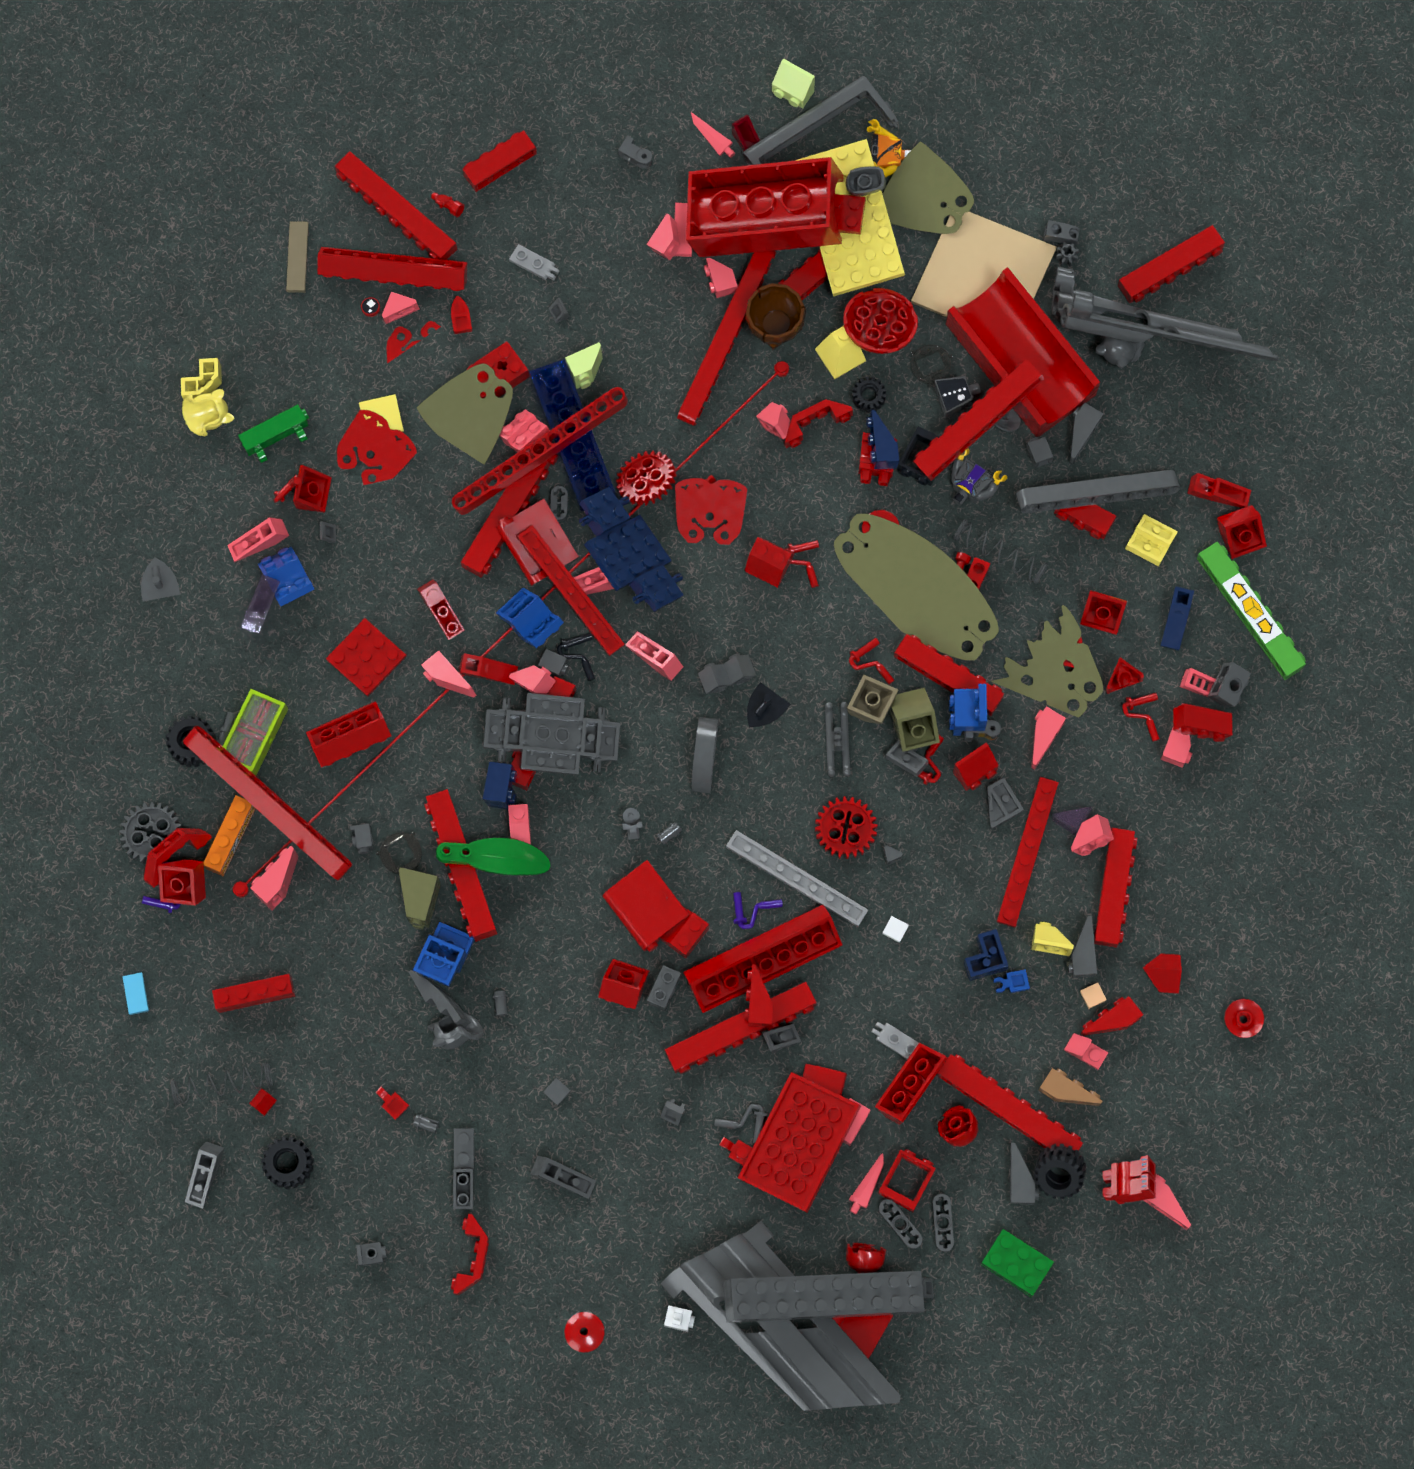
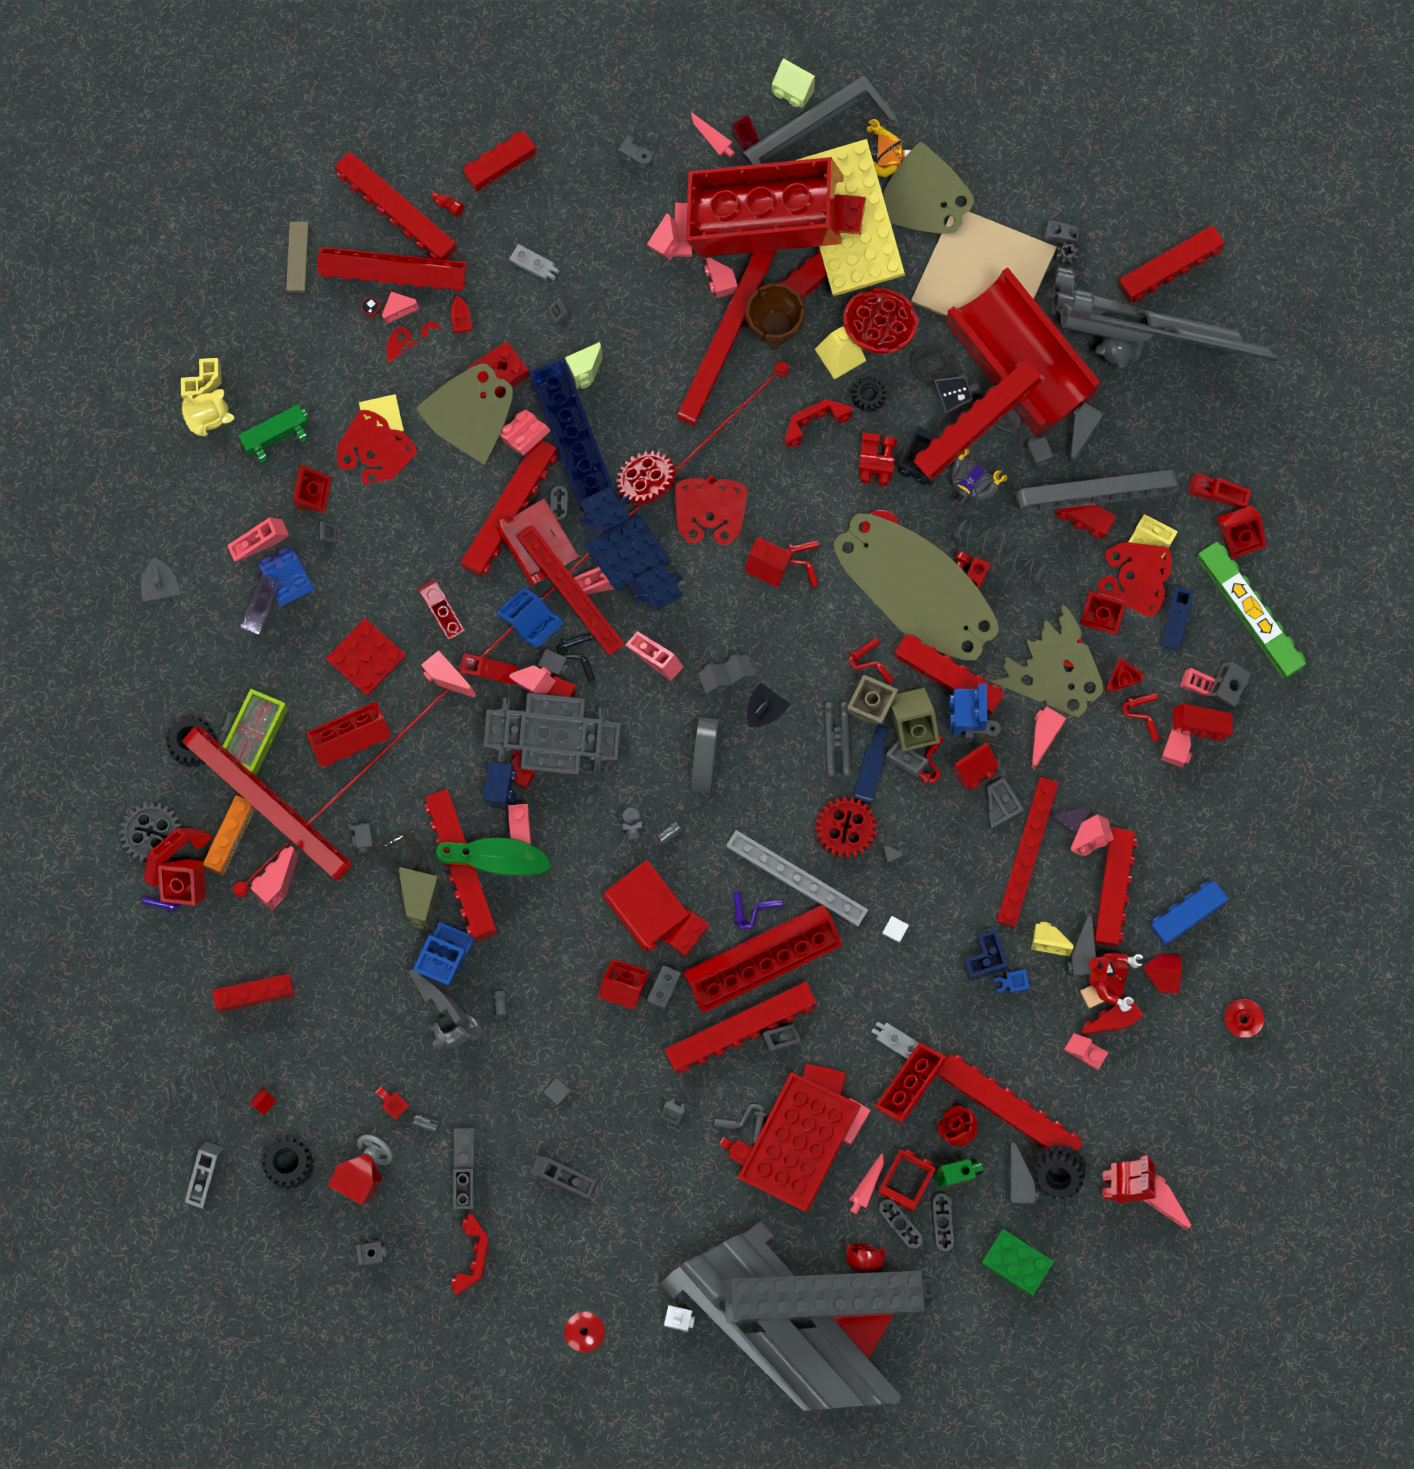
medium azure tile [123,972,149,1015] -> none
red piece [273,475,301,503] -> none
red beam [452,387,628,515] -> none
red slope [745,964,773,1028] -> none
coral slope [756,402,790,440] -> none
dark grey piece [846,167,886,196] -> none
dark blue slope [866,410,899,469] -> none
medium nougat slope [1038,1068,1102,1106] -> none
none -> red piece [328,1135,393,1205]
none -> dark blue piece [853,725,889,805]
none -> green torso [934,1159,984,1191]
none -> red torso [1089,953,1143,1012]
none -> red piece [1097,542,1172,617]
none -> blue brick [1150,880,1229,946]

